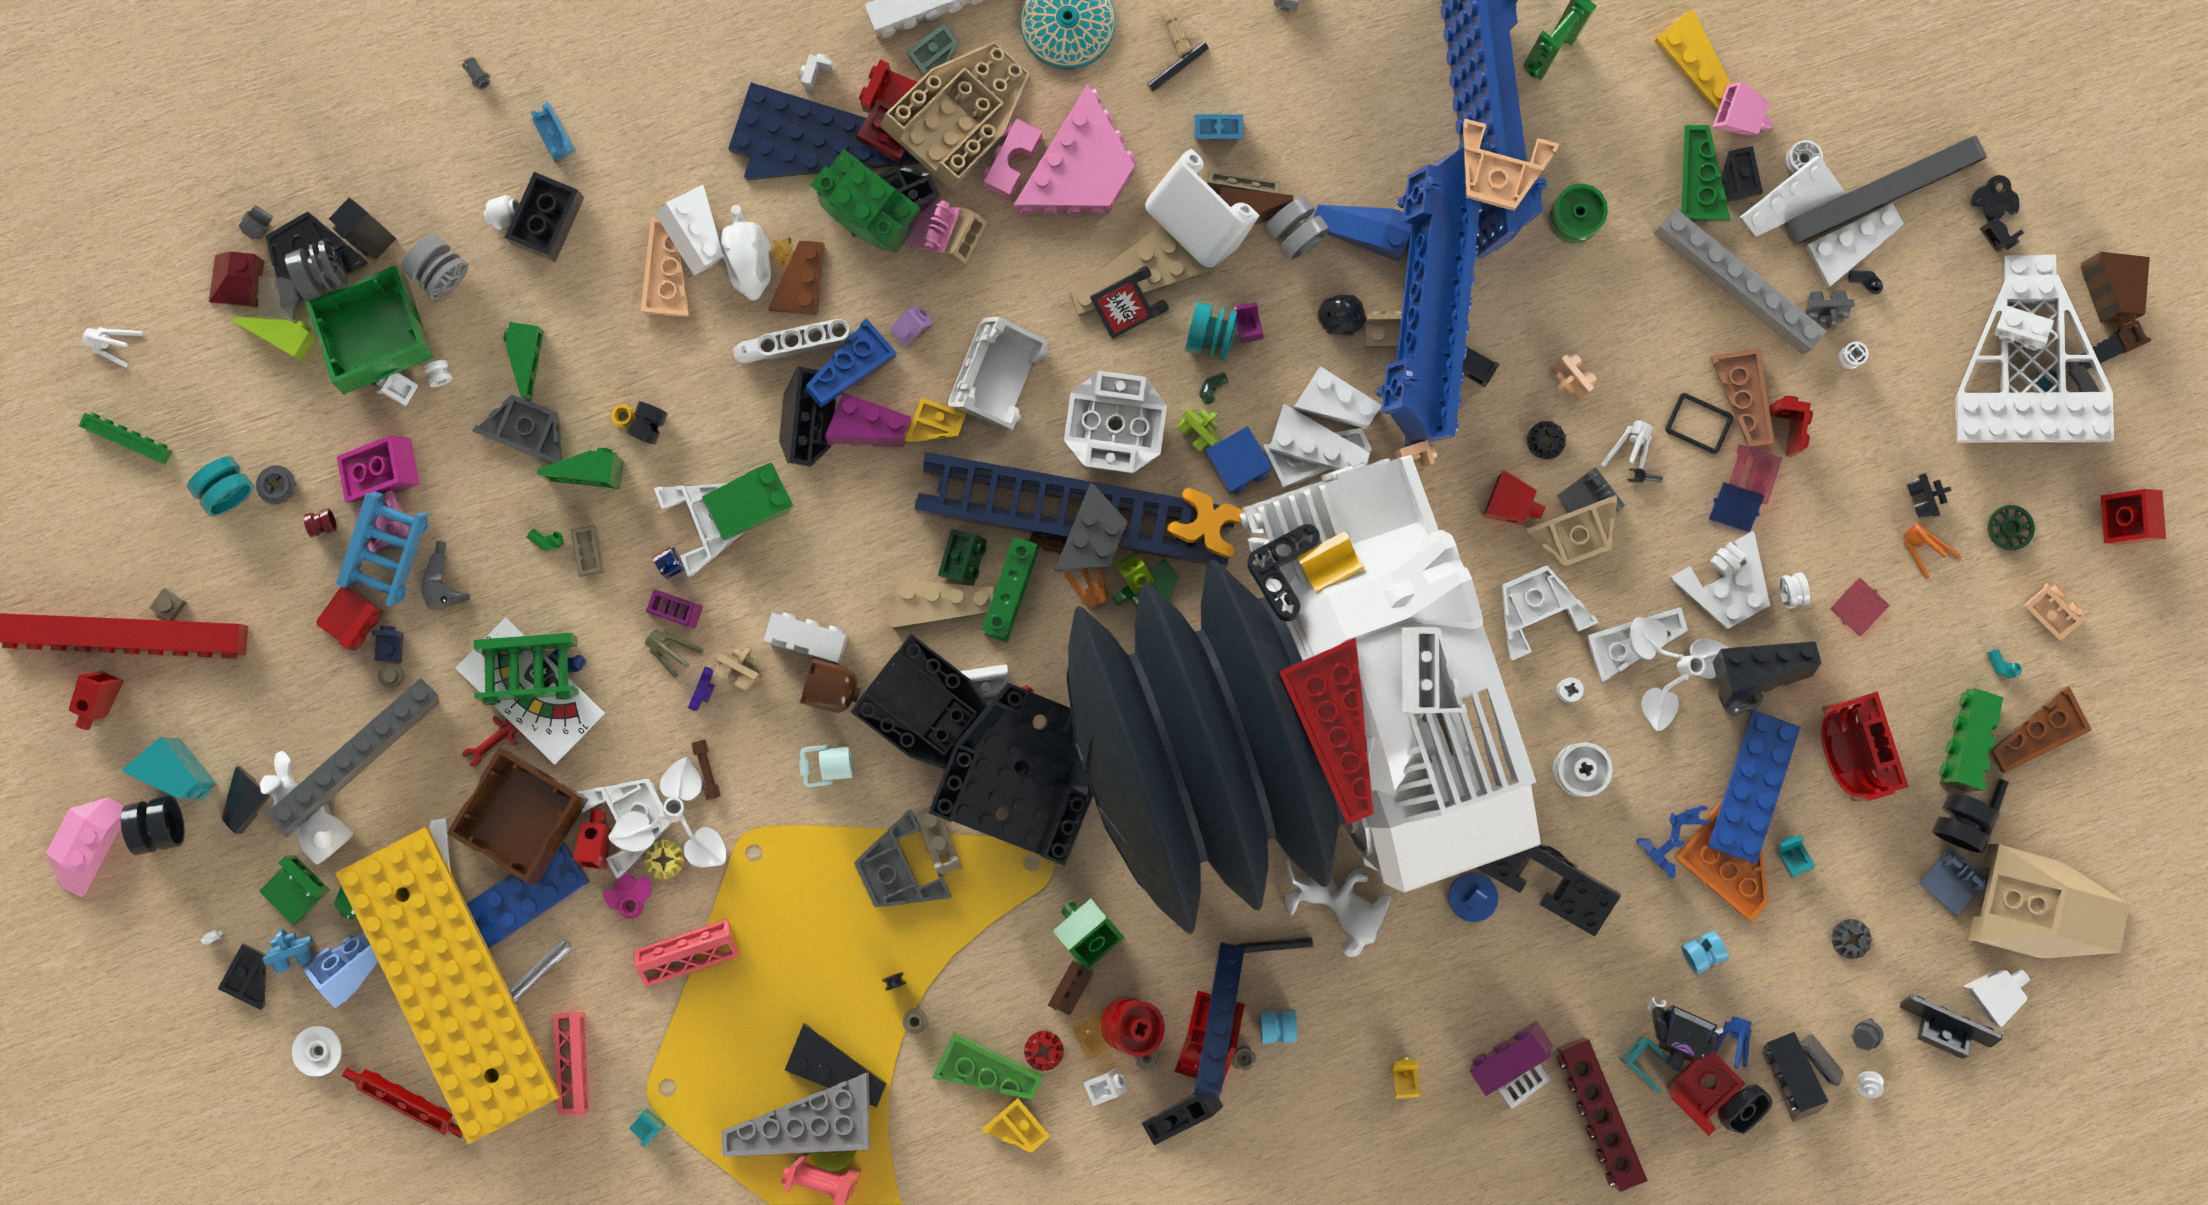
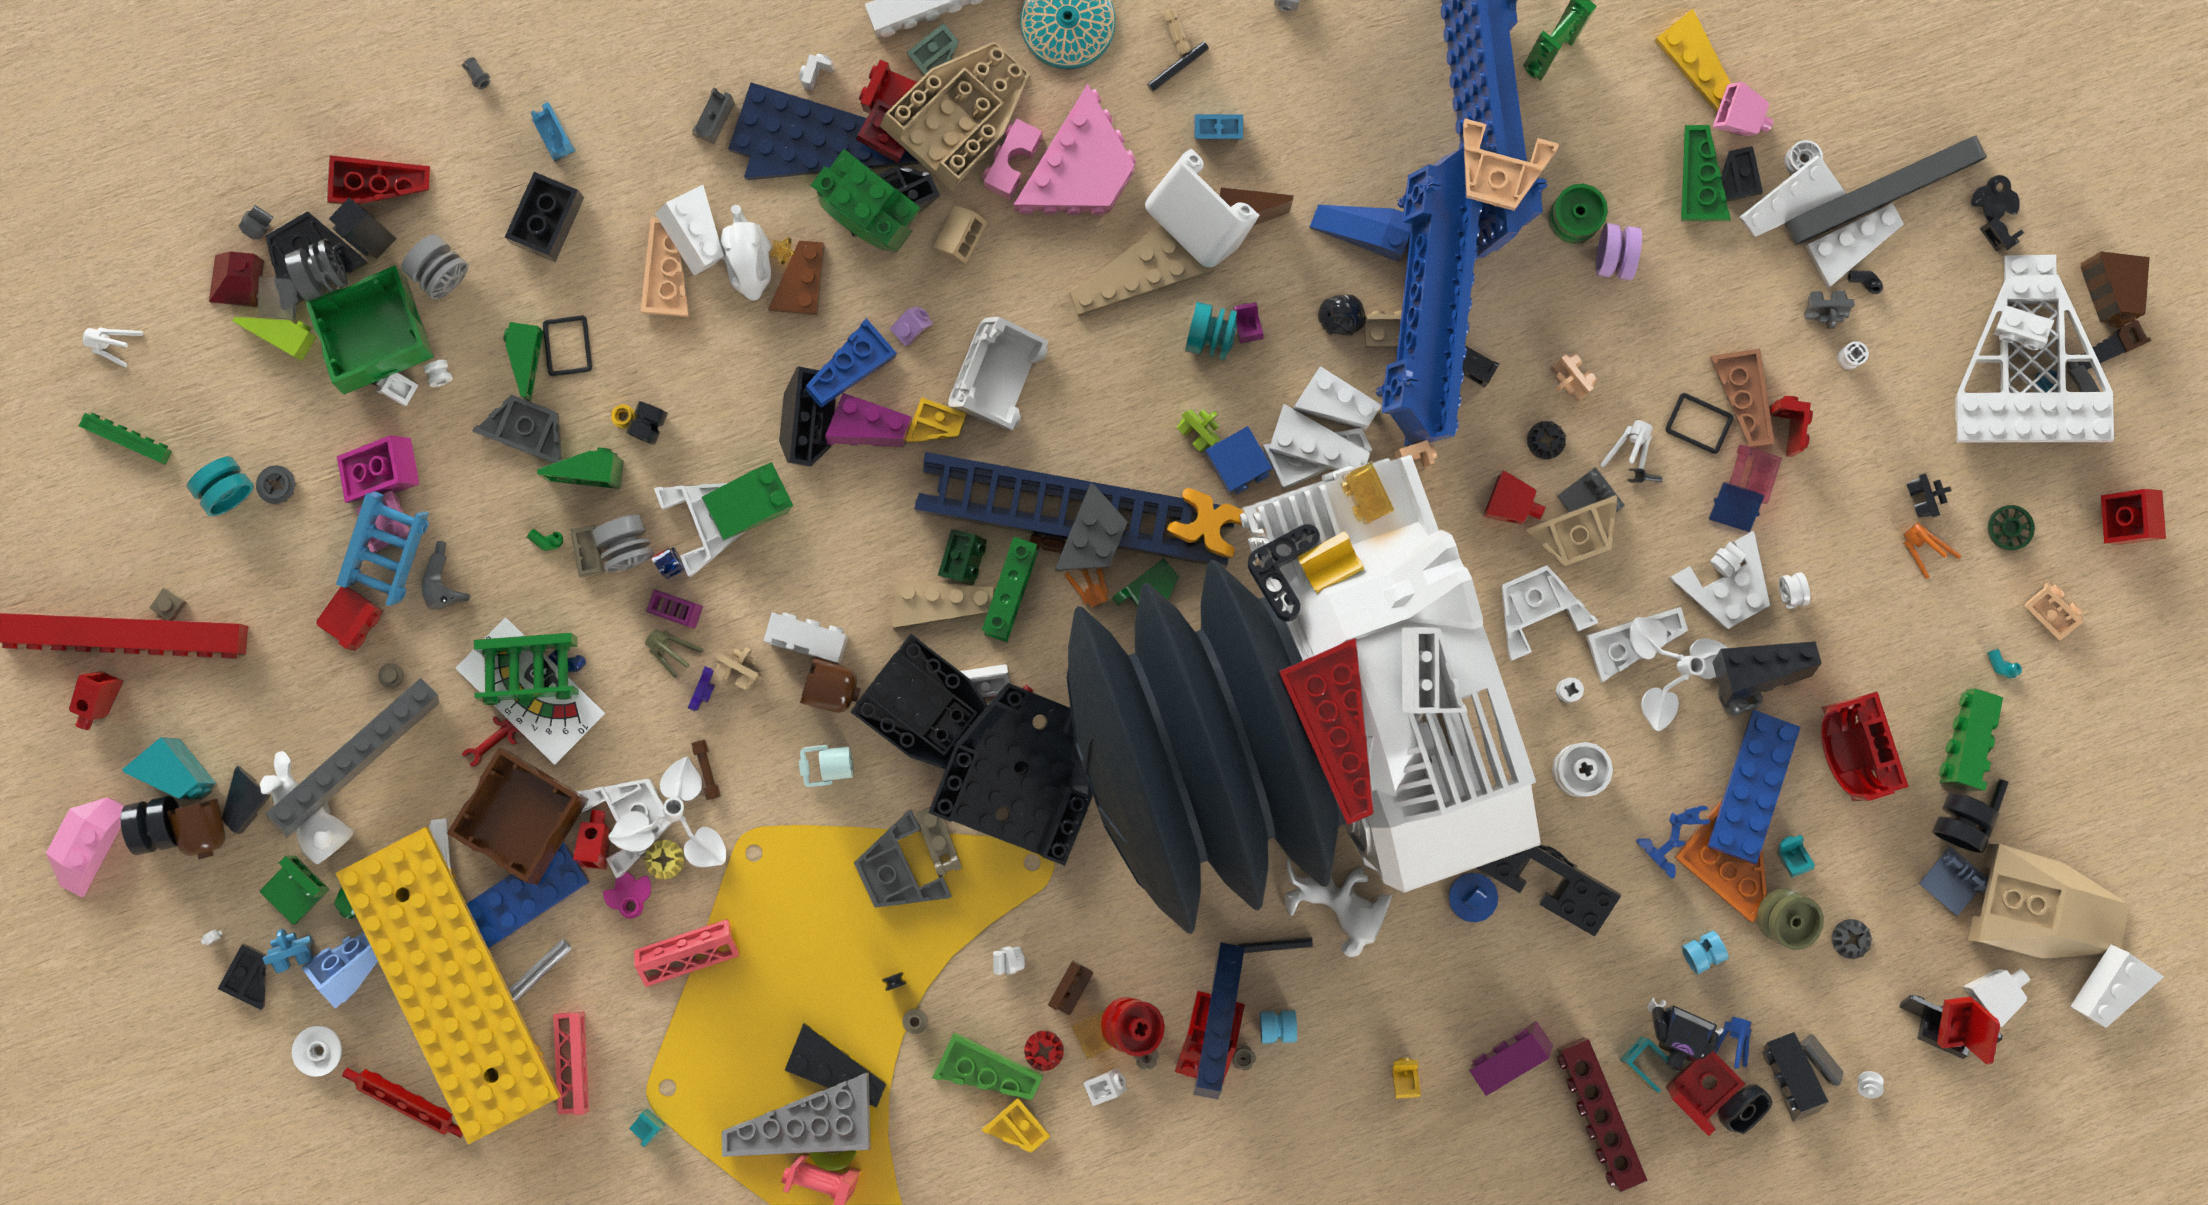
dark red wheel [303,508,337,538] -> none
dark blue bracket [372,626,403,662] -> none
white head [484,195,520,230] -> none
white piece [733,319,852,363] -> none
bright pink hinge [905,200,961,254] -> none
green brick [1053,898,1125,970] -> none
white piece [1064,370,1167,474] -> none
flag [1090,266,1169,339] -> none
lime bracket [1115,552,1154,594] -> none
black slope [1142,1094,1223,1145] -> none
clear green arm [1199,372,1229,404] -> none
dark tan plate [1207,171,1280,194] -> none
light grey wheel [1265,196,1330,260] -> none
white slope [1497,1064,1550,1109] -> none
light grey brick [1654,208,1827,355] -> none
clear pink piece [1830,578,1890,636] -> none
dark grey piece [1851,1018,1884,1051] -> none
dark orange wing [1990,686,2092,773] -> none
none -> reddish brown cylinder [167,798,226,860]
none -> red wedge [327,155,430,204]
none -> black piece [543,315,592,376]
none -> light grey wheel [591,515,655,572]
none -> dark grey hinge [692,88,735,144]
none -> white piece [993,946,1025,975]
none -> clear yellow bracket [1340,462,1394,524]
none -> lavender wheel [1595,223,1642,281]
none -> olive wheel [1757,888,1824,950]
none -> red bracket [1937,996,2000,1065]
none -> white wedge [2070,944,2164,1028]

